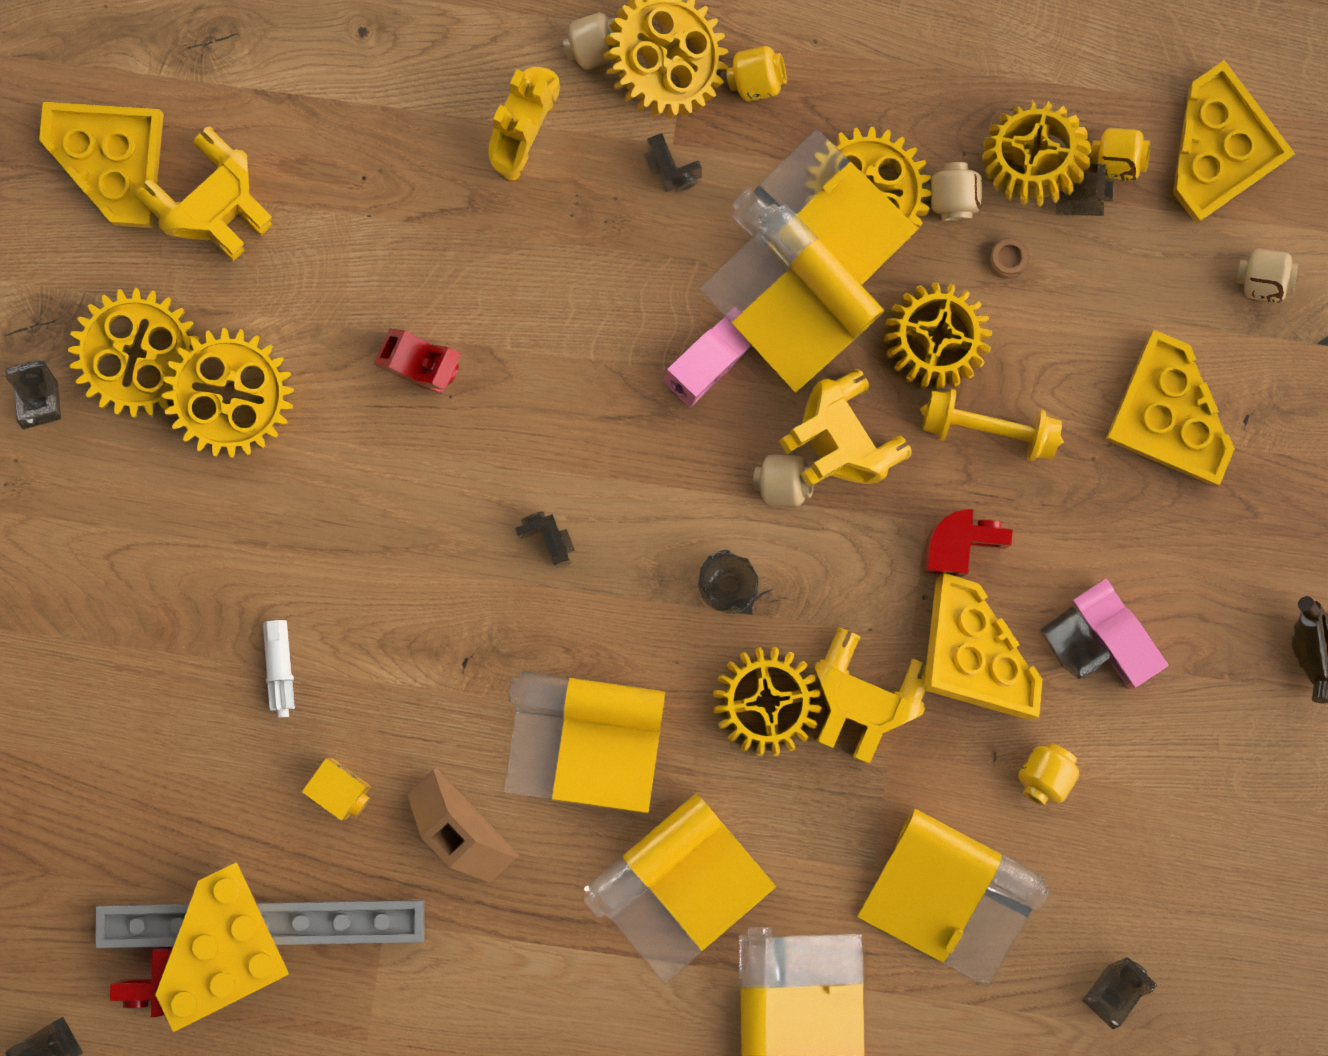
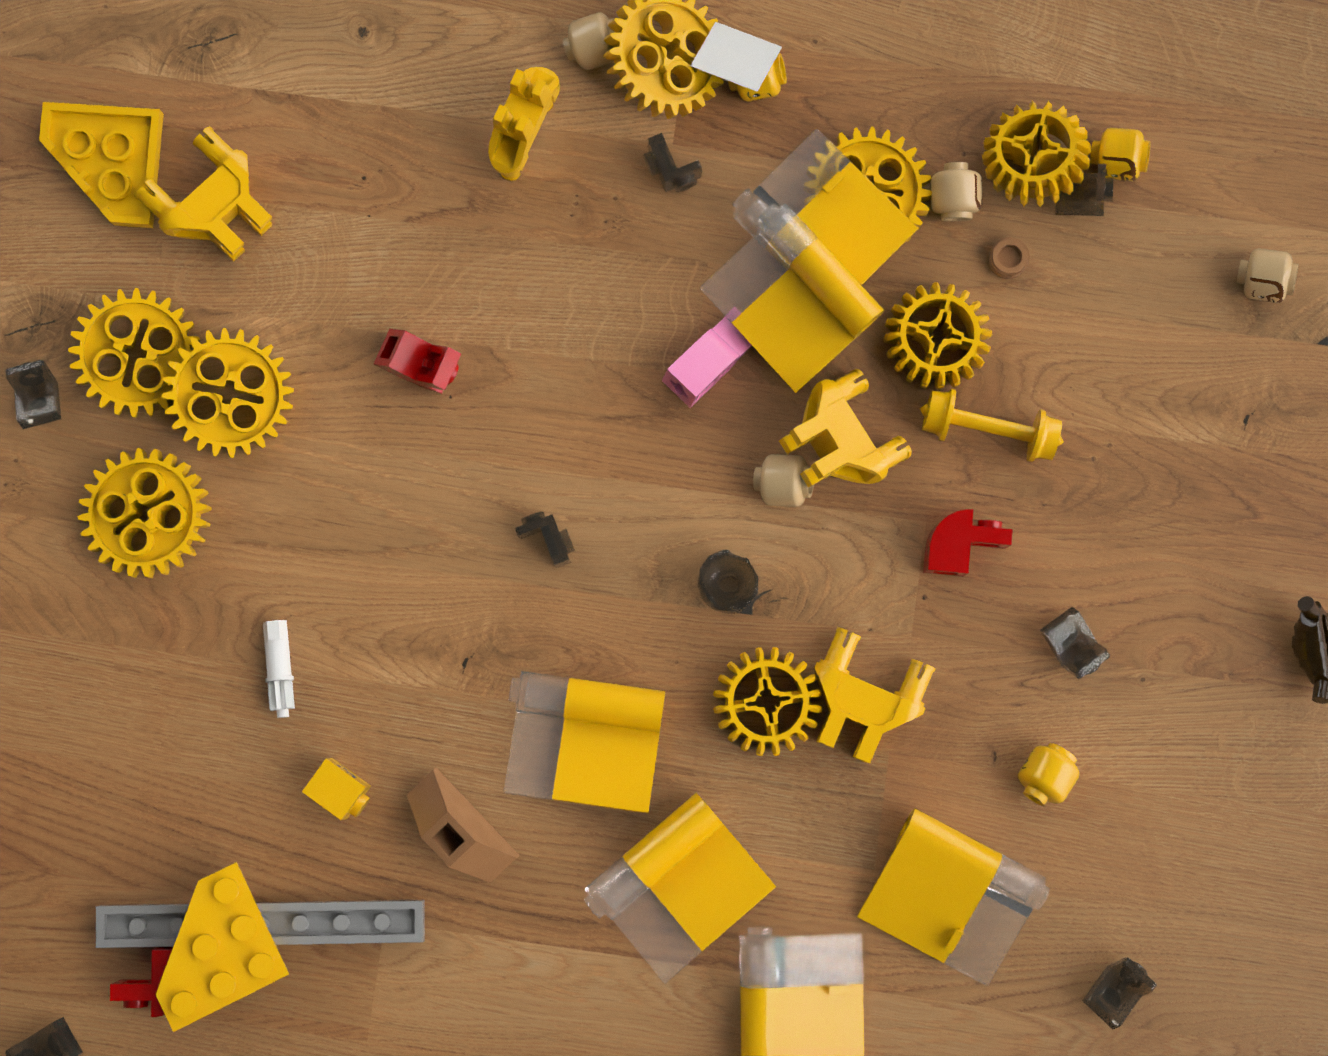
yellow plate [924,573,1043,721] -> none
bright pink piece [1071,579,1169,689] -> none
yellow plate [1105,329,1235,487] -> none
yellow plate [1173,60,1295,224] -> none
none -> yellow gear [77,448,212,578]
none -> white sticker [690,22,782,92]

